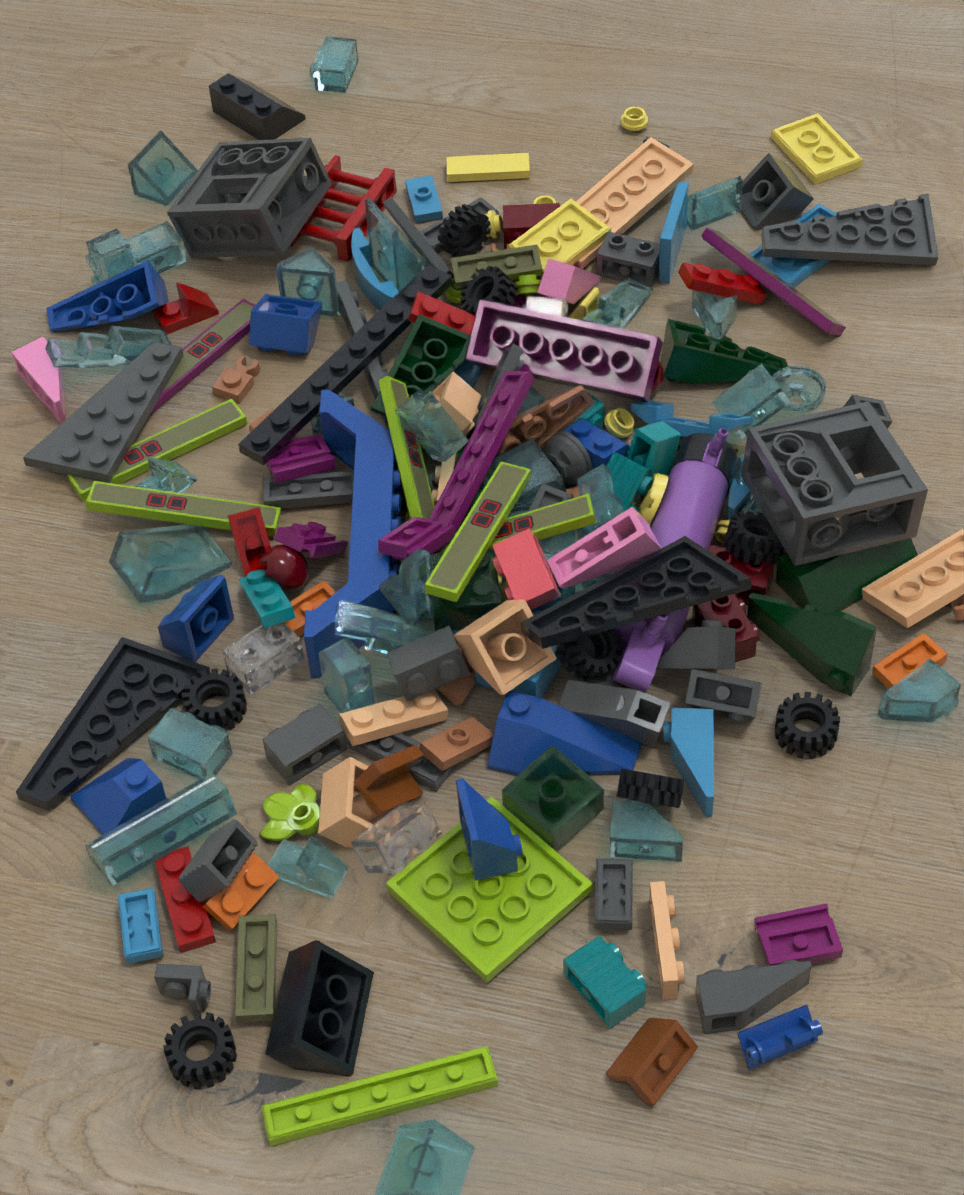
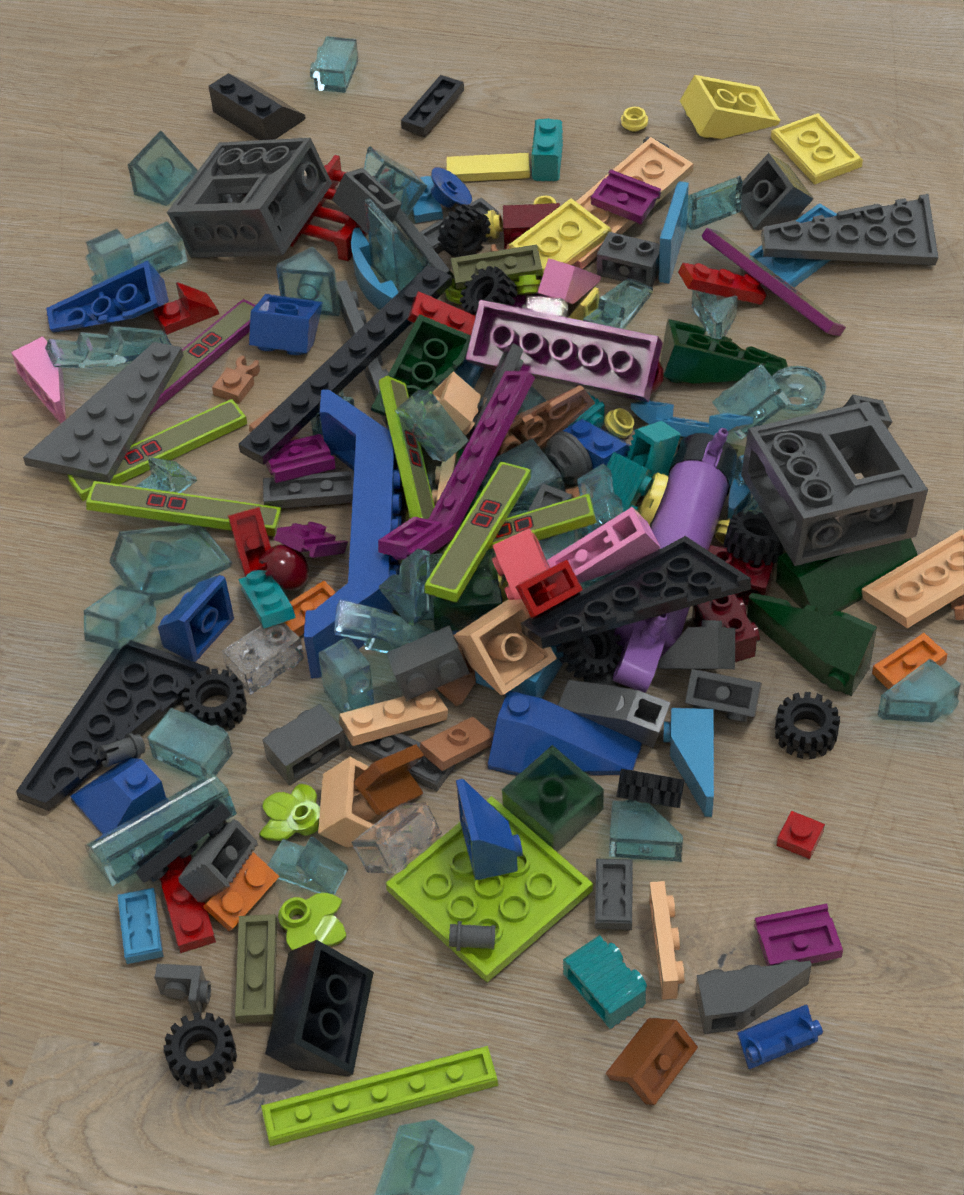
none -> clear light blue brick [84,585,157,650]
none -> dark grey pin [98,733,145,768]
none -> black plate [131,799,232,883]
none -> lime plate [278,893,347,950]
none -> dark grey brick [332,168,402,236]
none -> clear light blue slope [364,146,427,217]
none -> black plate [401,75,464,137]
none -> blue piece [431,167,472,208]
none -> dark grey pin [449,921,496,951]
none -> red slope [515,560,583,618]
none -> teal brick [531,118,563,181]
none -> magenta plate [591,169,661,224]
none -> light yellow slope [680,75,780,139]
none -> red plate [776,811,825,859]

